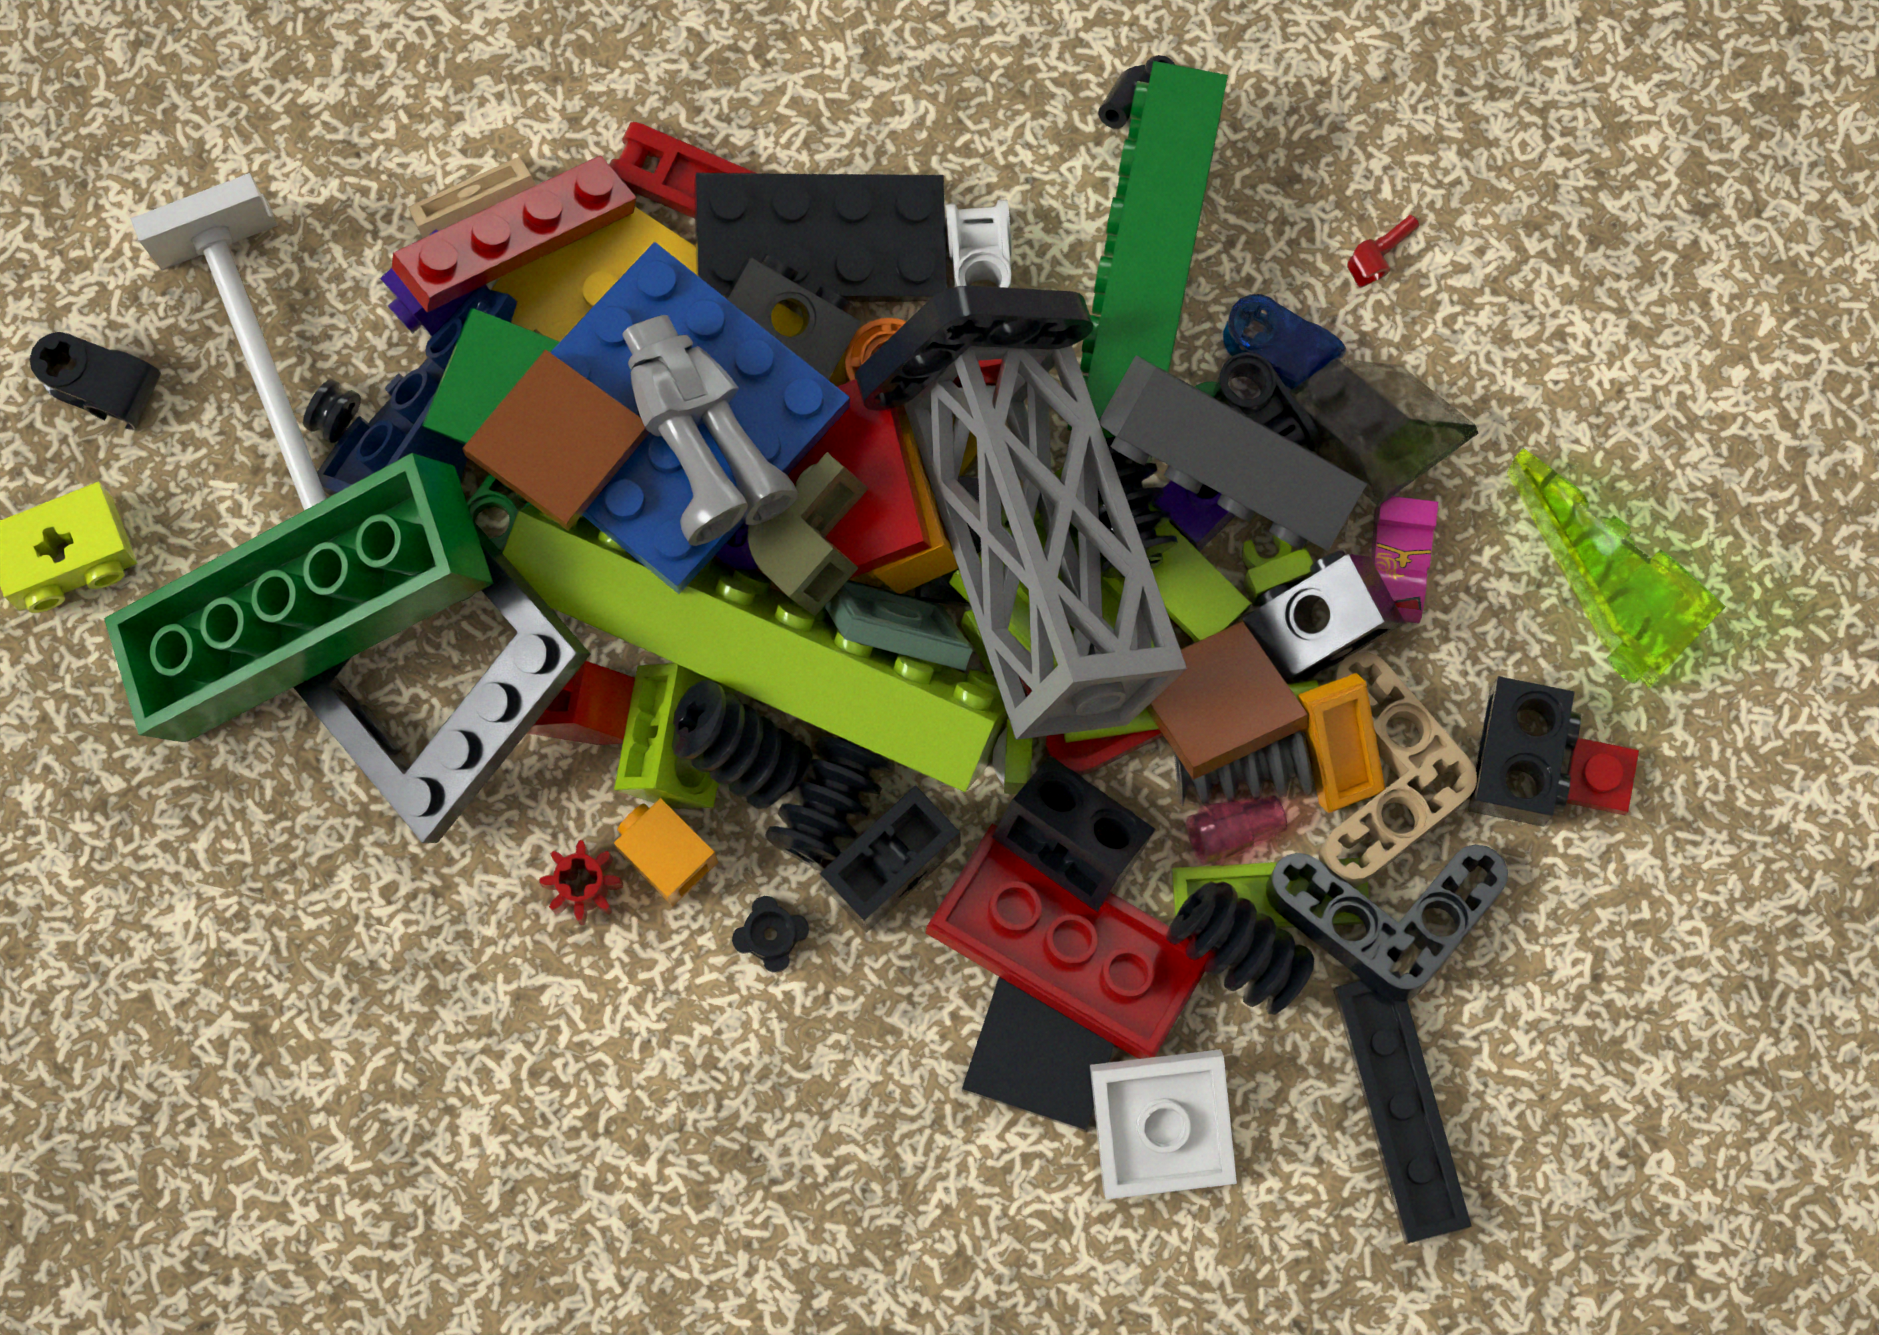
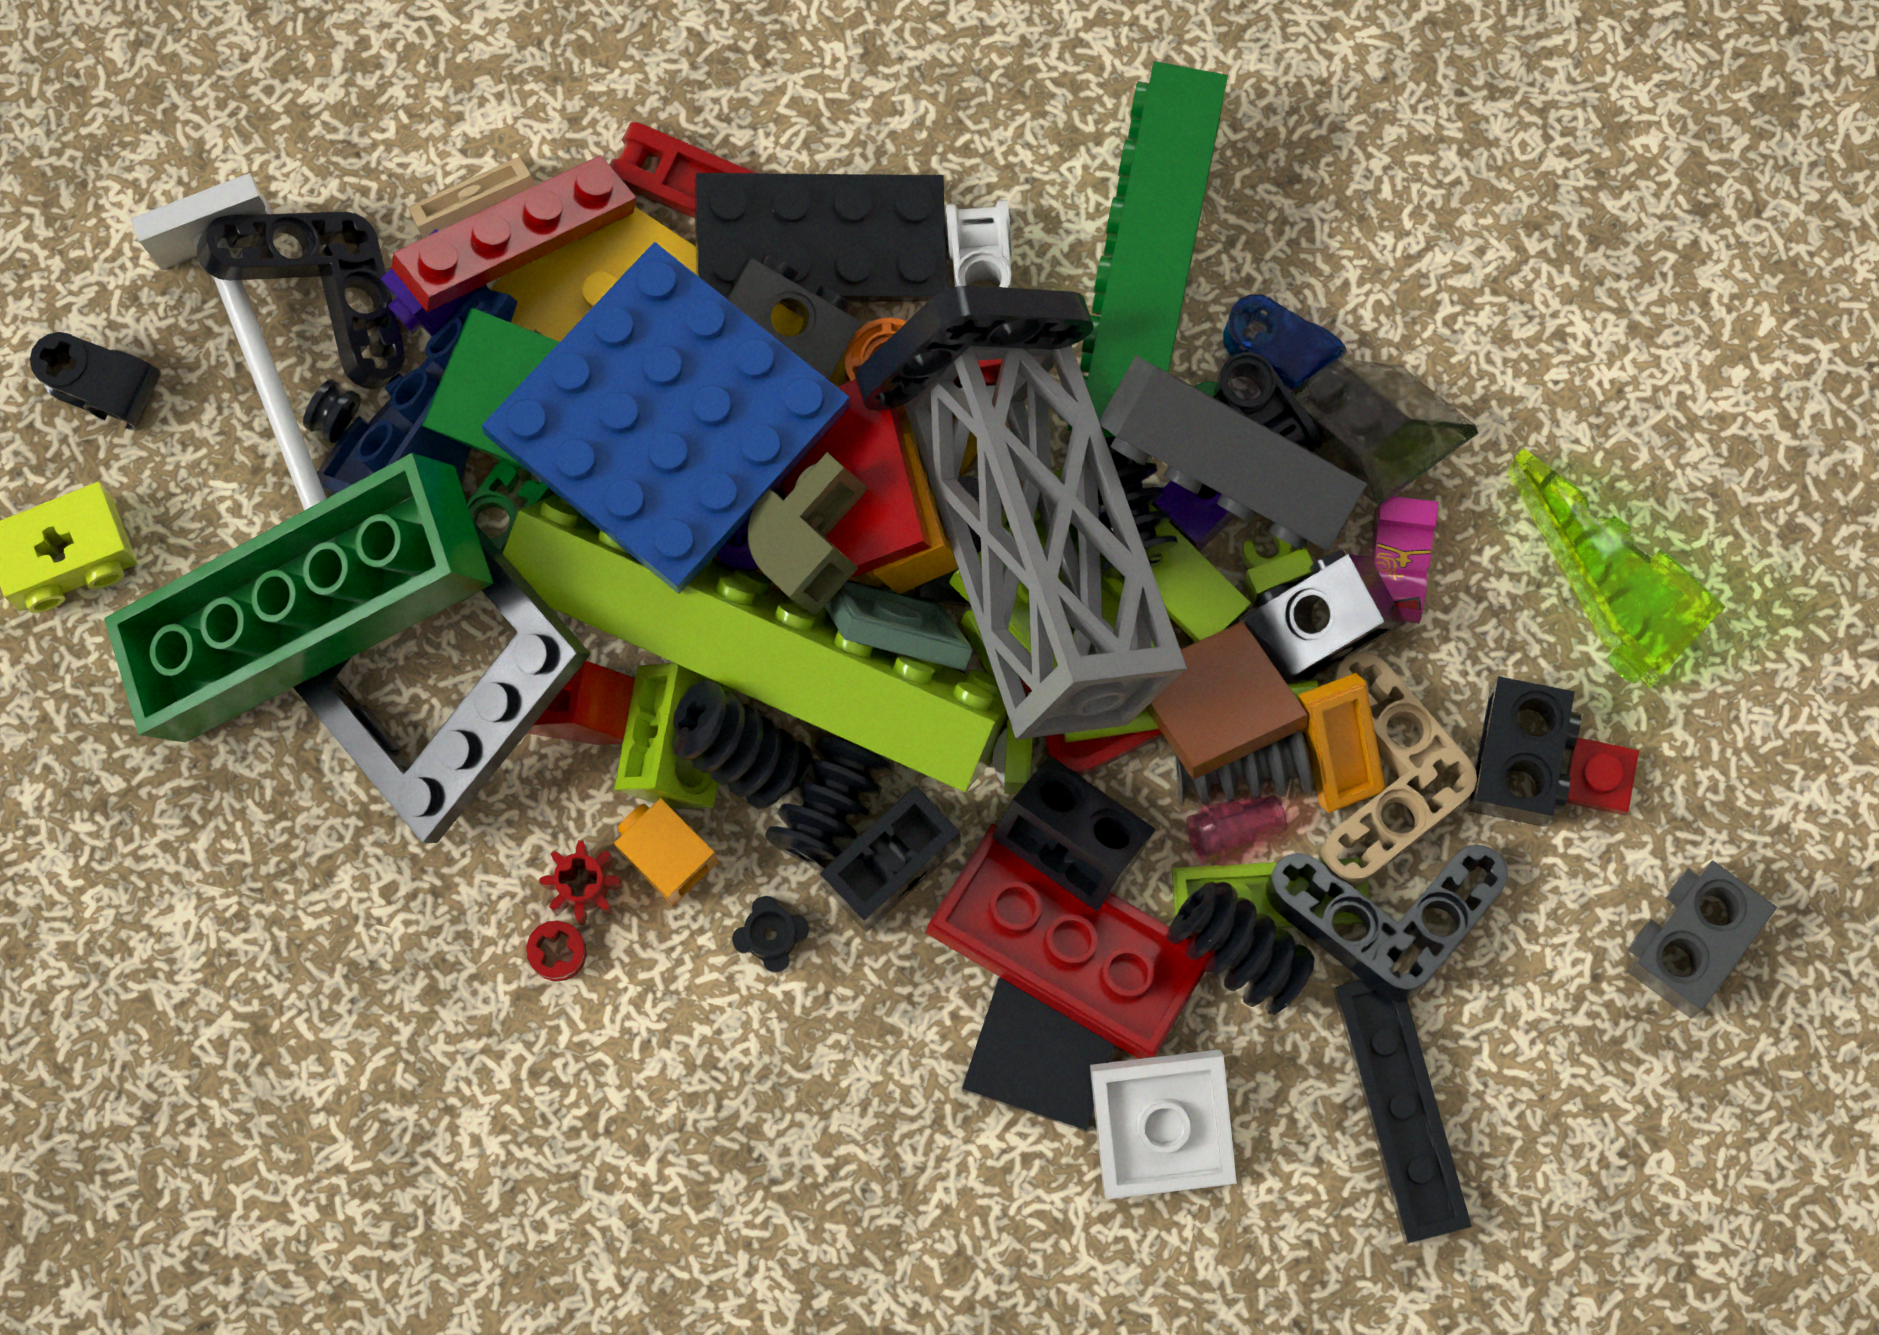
dark orange tile [463,349,650,531] -> none
light grey piece [622,315,799,546] -> none
black arm [1098,55,1176,129] -> none
red hand [1347,215,1419,288] -> none
none -> black beam [196,212,405,389]
none -> red bush [526,920,587,982]
none -> dark grey brick [1626,860,1777,1019]

